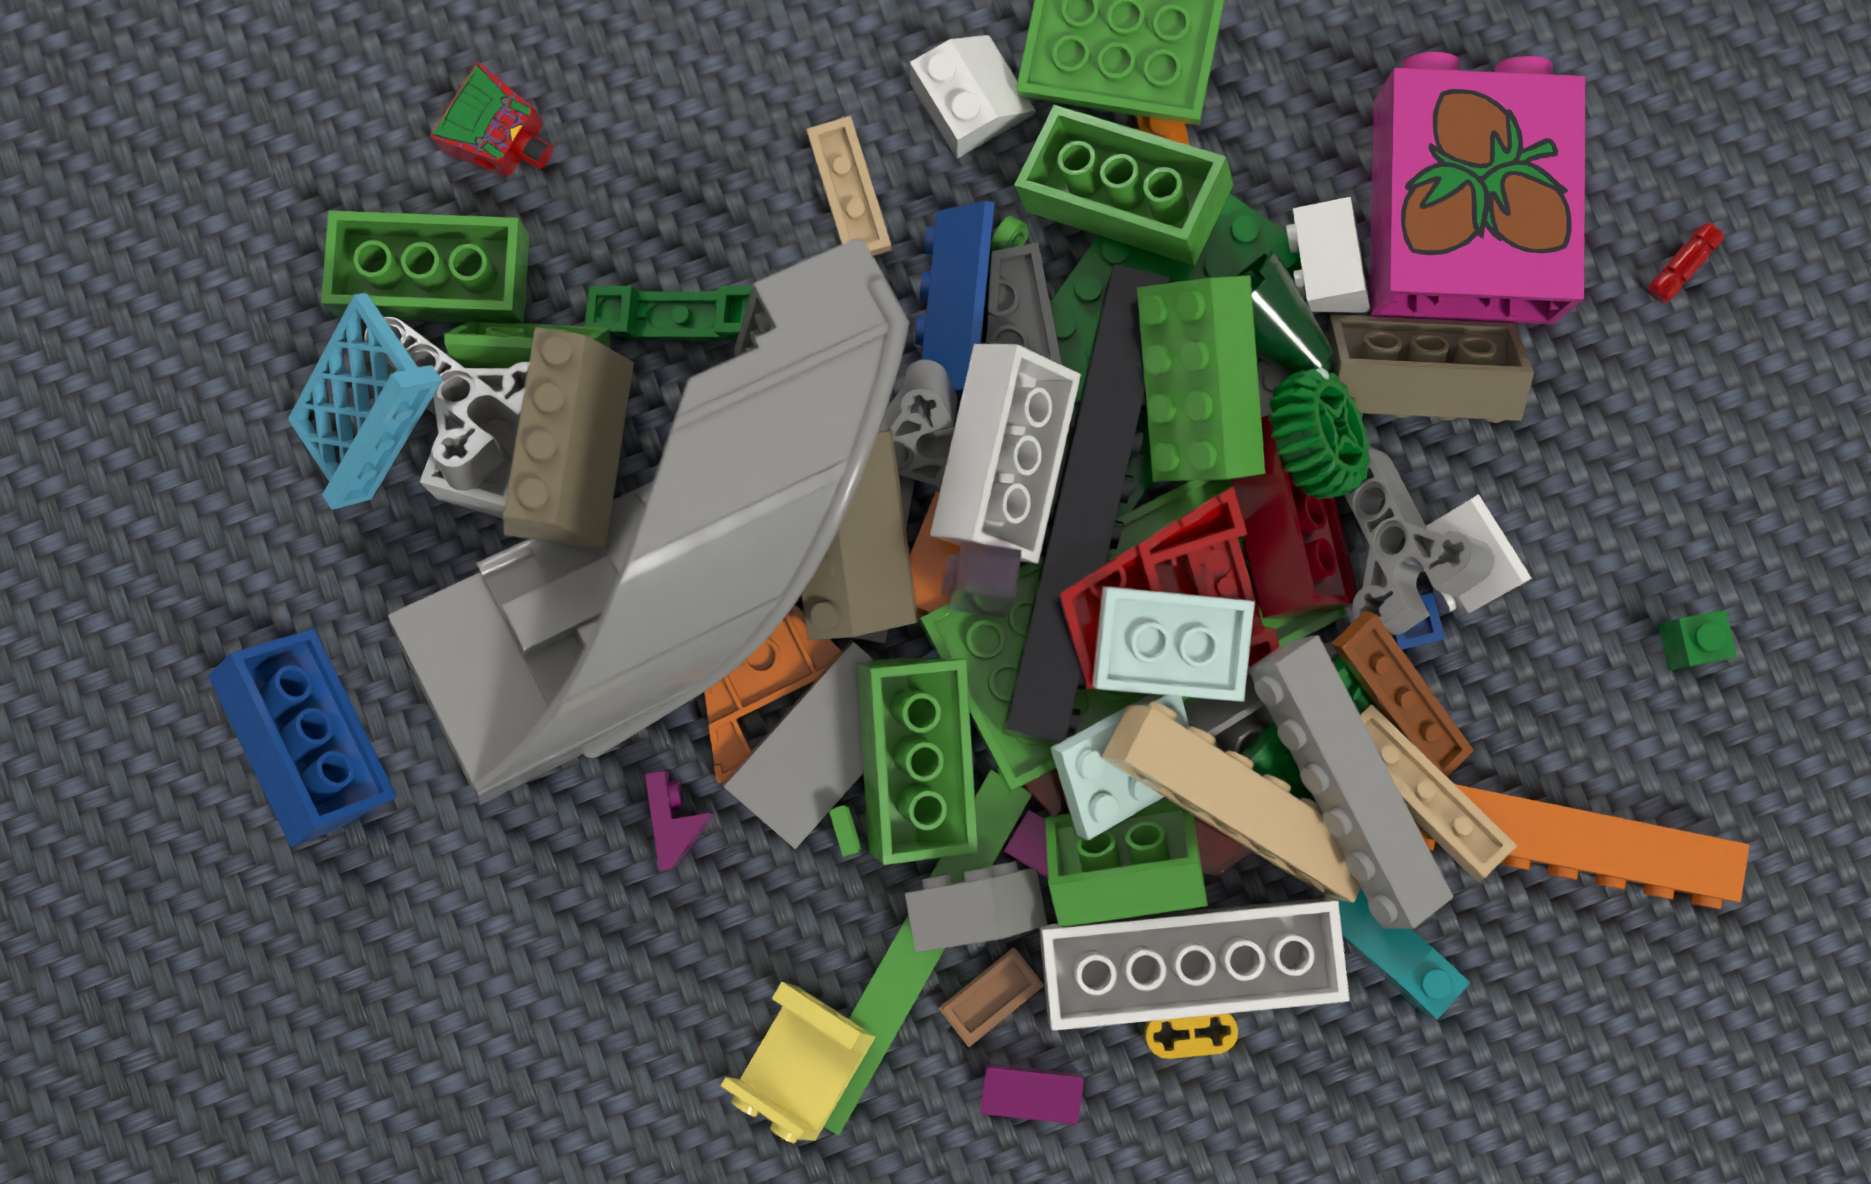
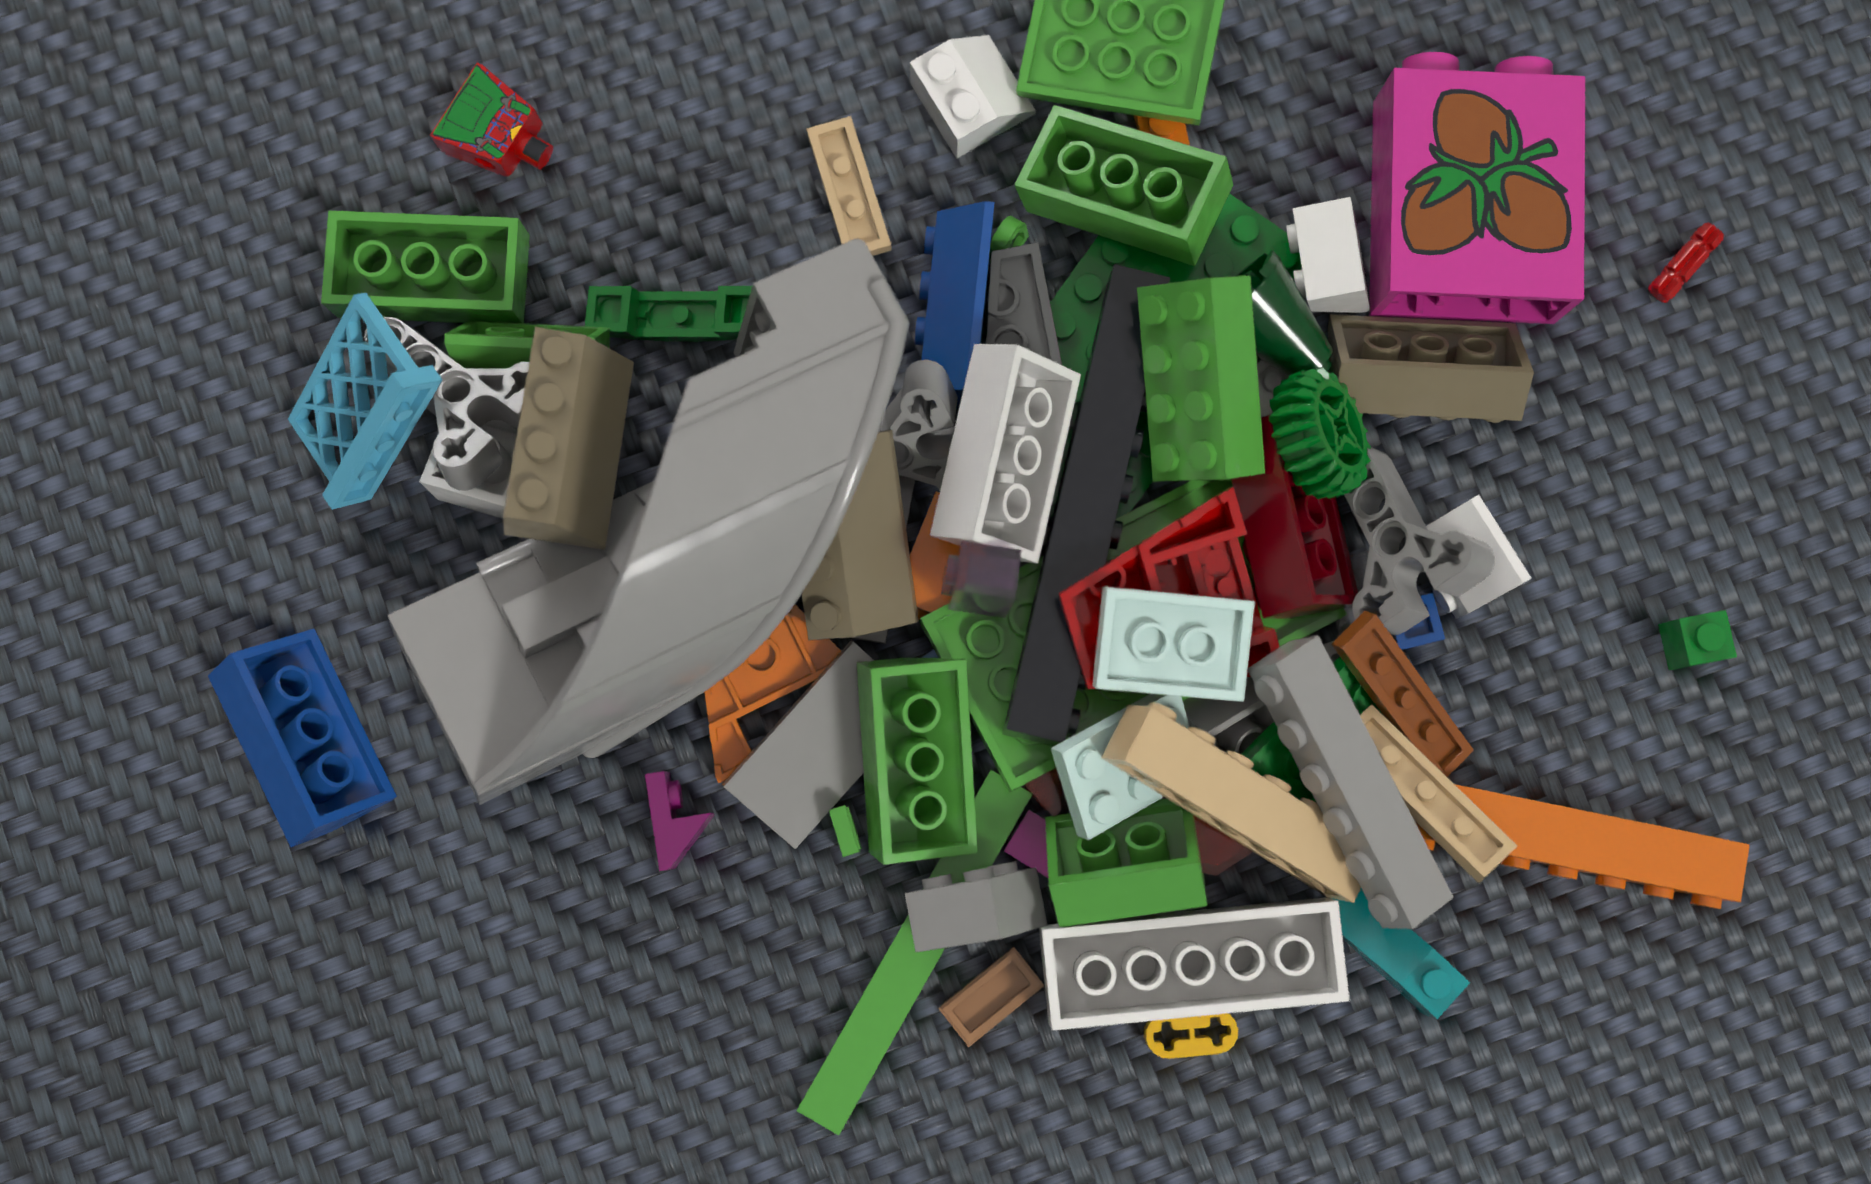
light yellow panel [721,982,876,1143] -> none
magenta slope [980,1064,1084,1124] -> none

